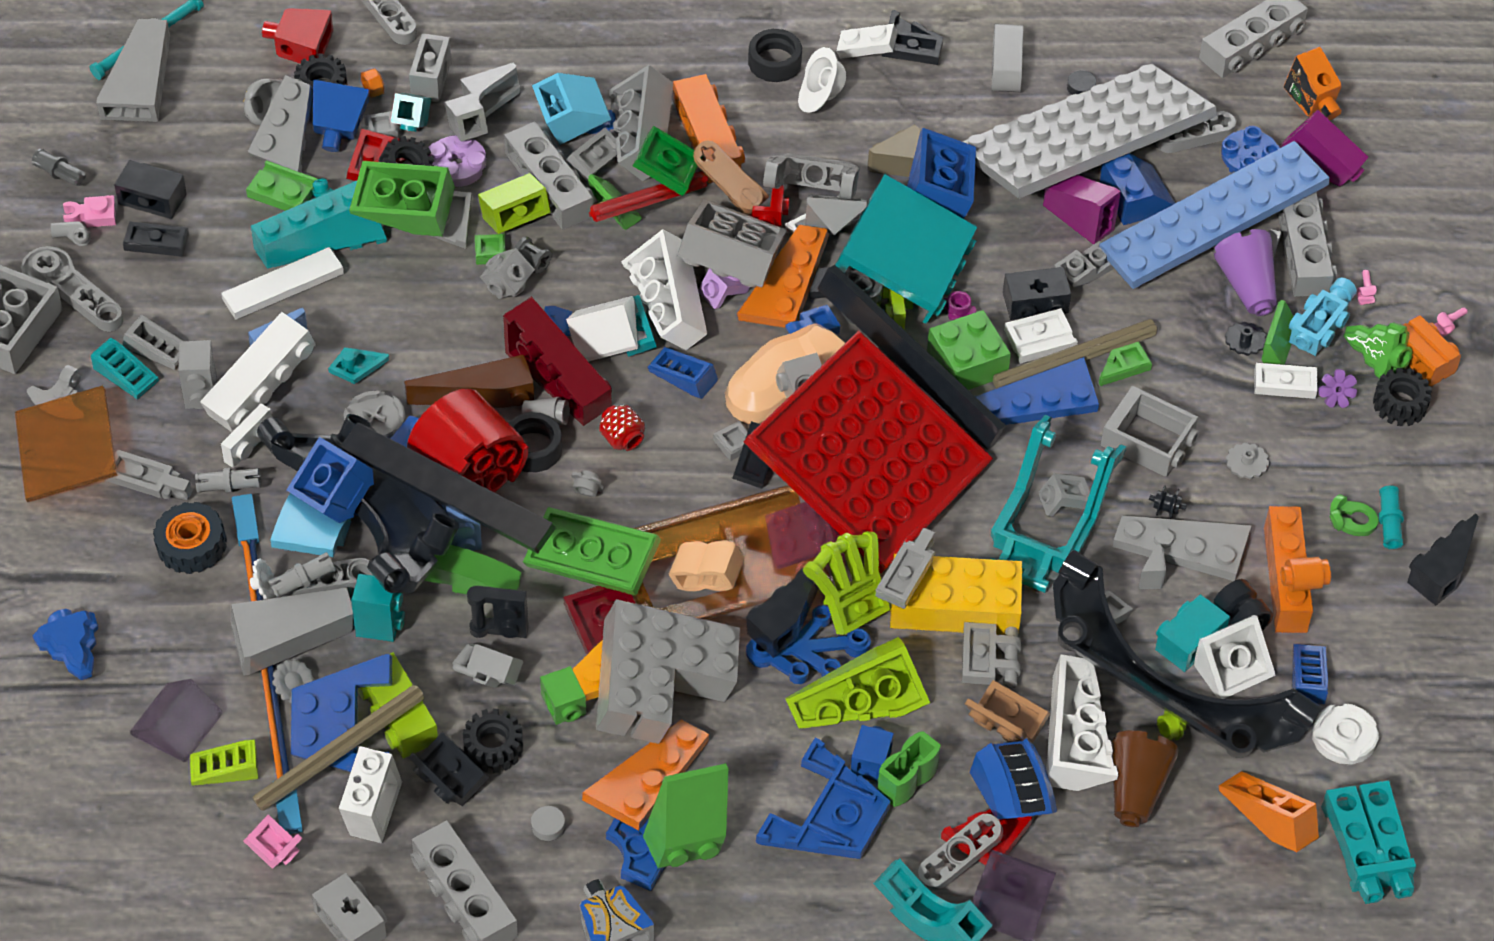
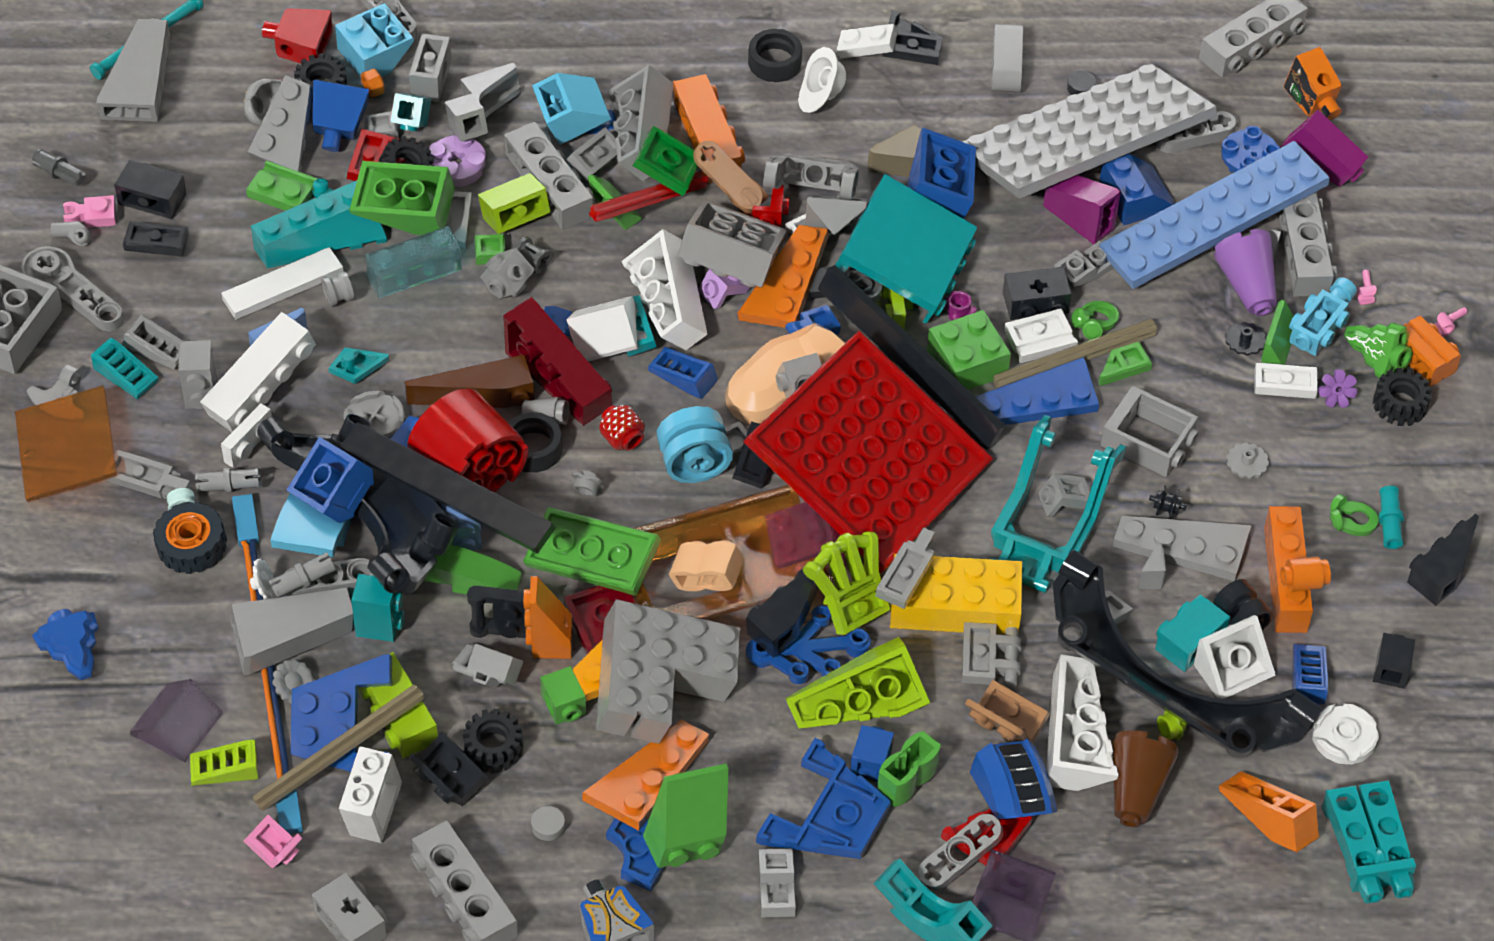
none -> light aqua bush [167,488,195,510]
none -> light grey wheel [321,271,354,307]
none -> medium azure slope [335,3,414,77]
none -> clear light blue brick [365,226,462,299]
none -> orange slope [523,576,573,659]
none -> medium azure wheel [657,406,733,483]
none -> light grey slope [759,849,796,918]
none -> bright green piece [1071,301,1119,340]
none -> black brick [1372,633,1415,689]

